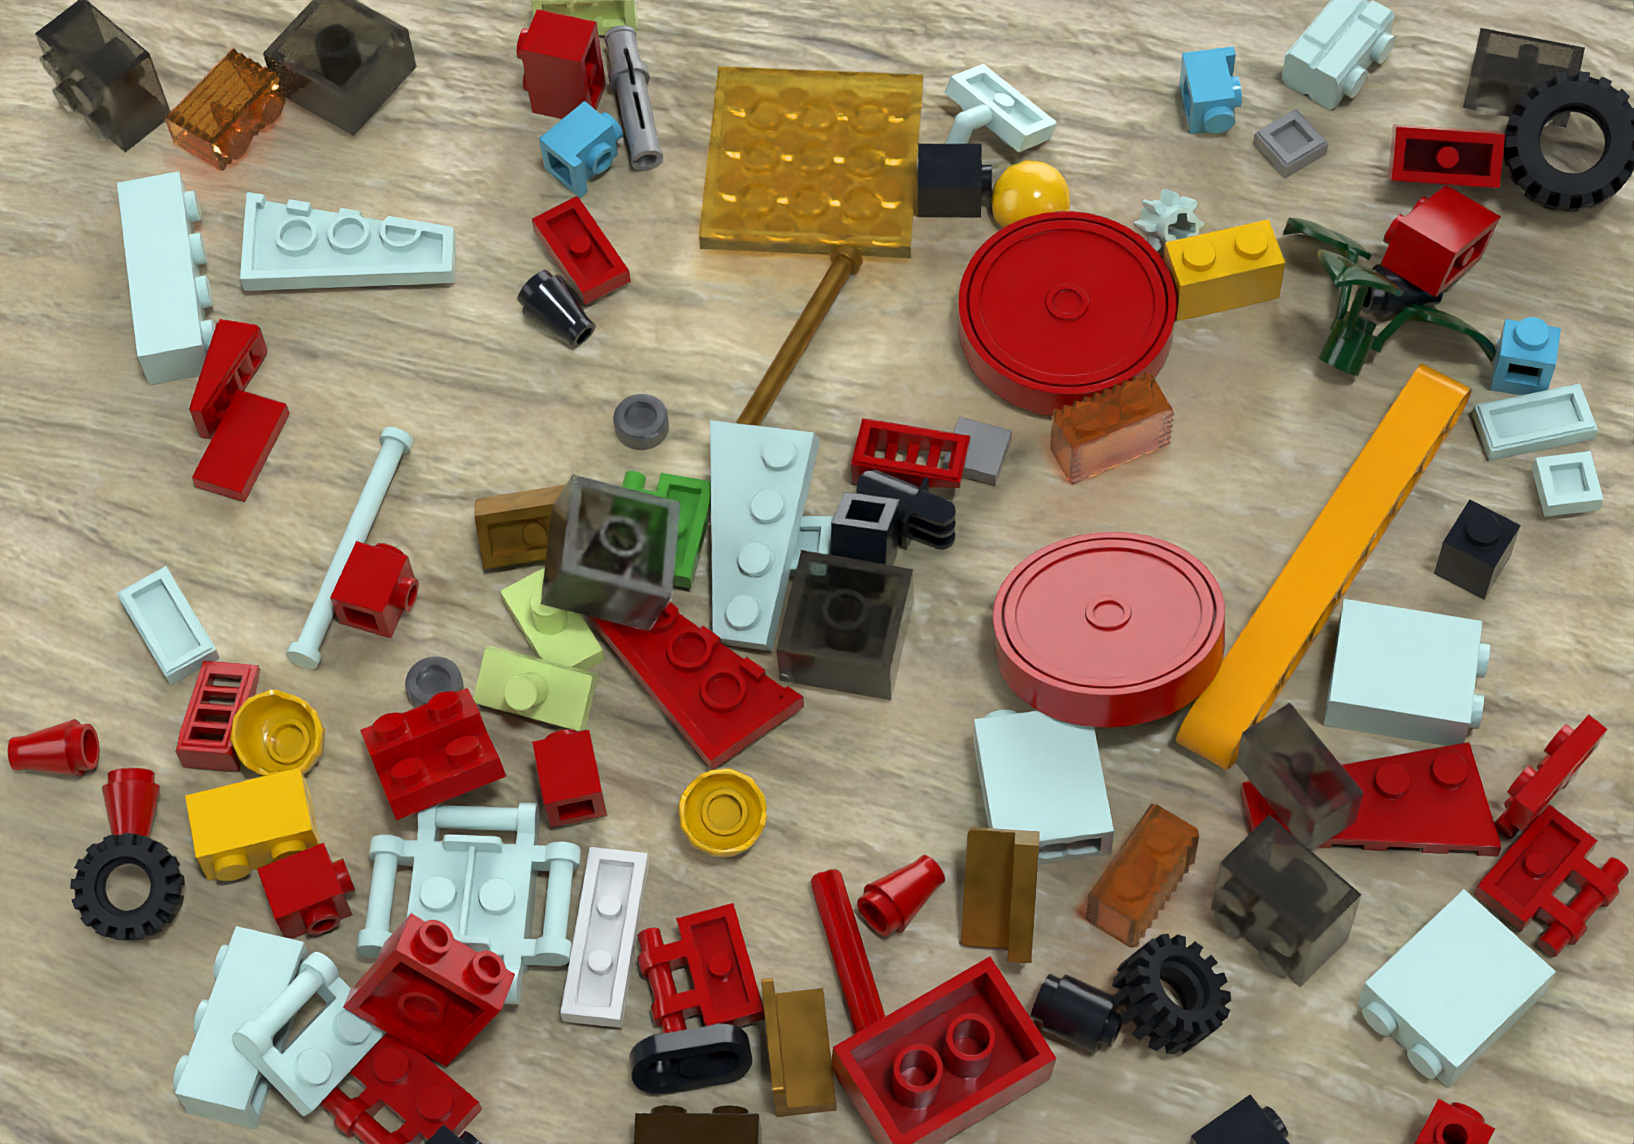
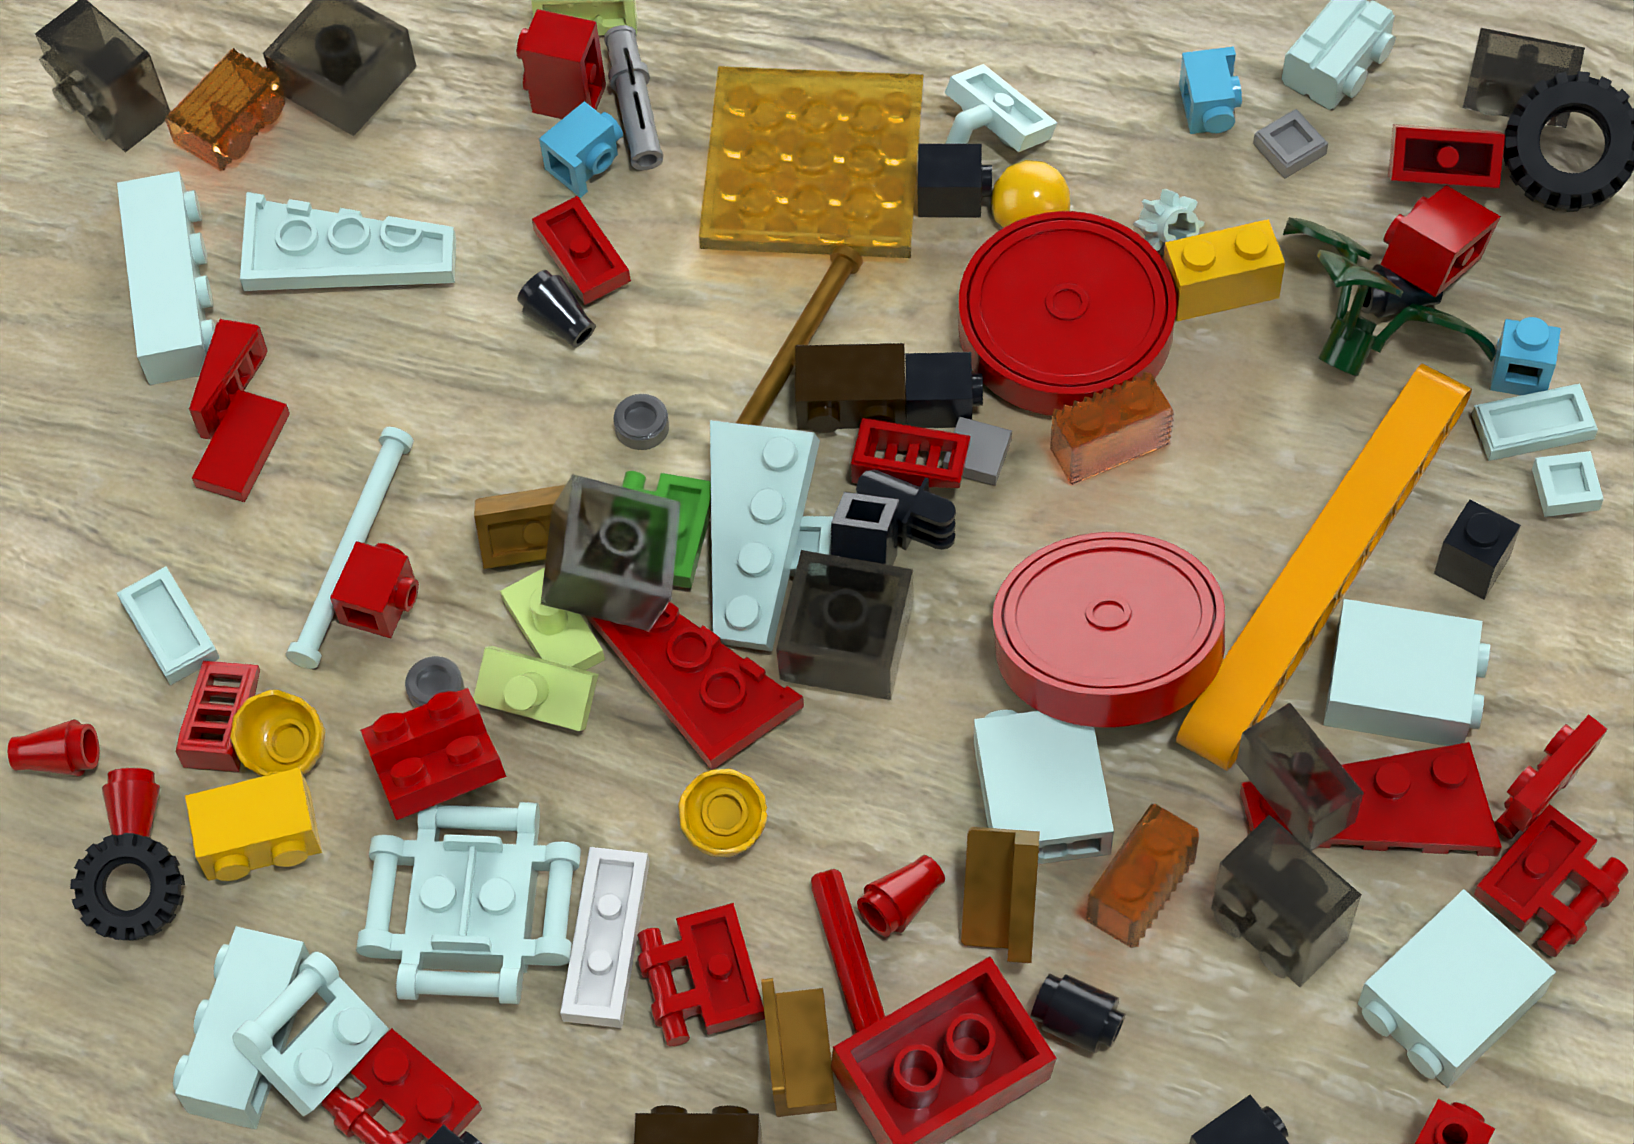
red brick [257,843,356,939] -> none
red plate [343,913,515,1066] -> none
red brick [532,729,608,828] -> none
black plate [629,1024,753,1094] -> none
black tyre [1112,933,1231,1054] -> none
none -> dark brown brick [795,343,906,433]
none -> black brick [905,352,983,428]

